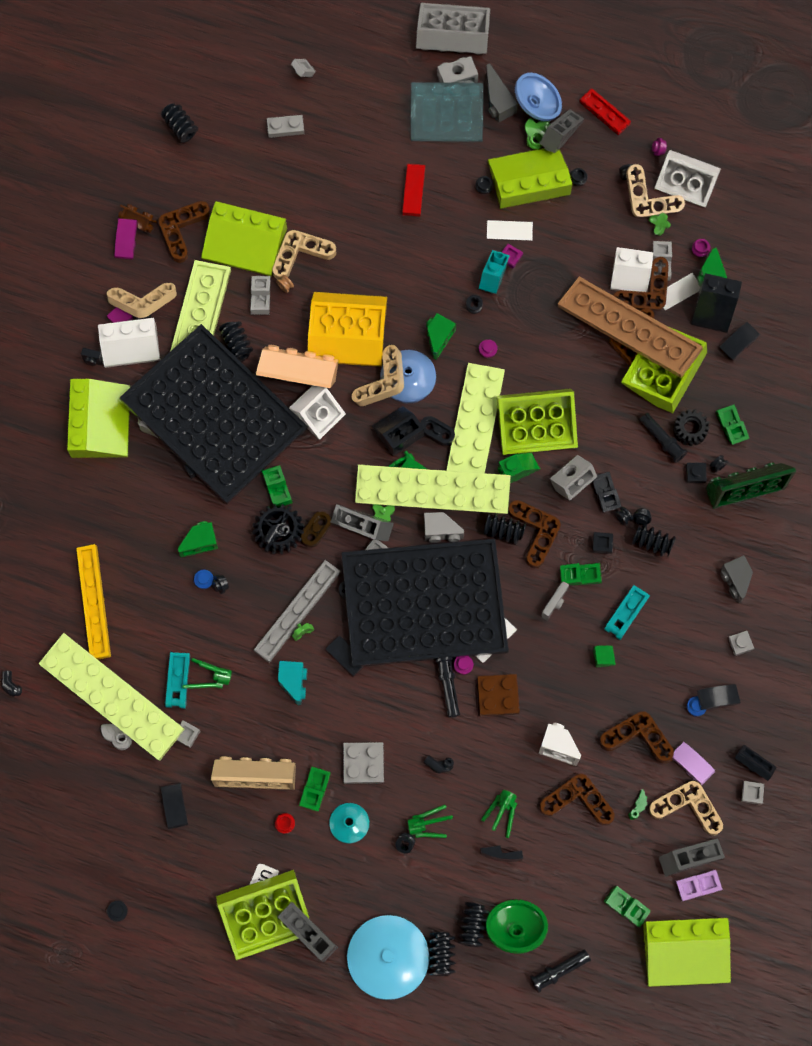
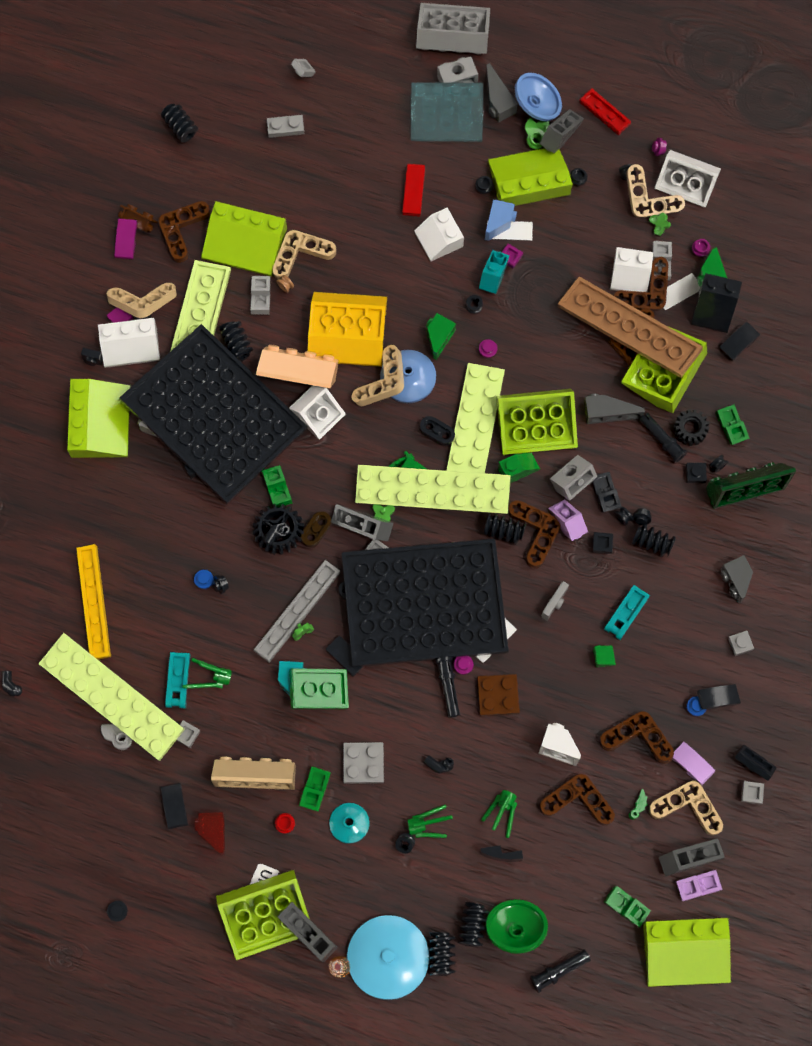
green slope [178,521,218,558] -> none
black slope [372,406,424,456] -> none
light grey slope [424,512,464,543] -> none
green slope [560,563,602,585] -> none
none -> clear red slope [195,812,225,856]
none -> tile [289,668,349,709]
none -> clear orange tile [329,956,350,978]
none -> white slope [414,208,464,261]
none -> medium blue slope [485,200,517,241]
none -> lavender slope [548,499,588,541]
none -> dark grey slope [584,393,645,424]

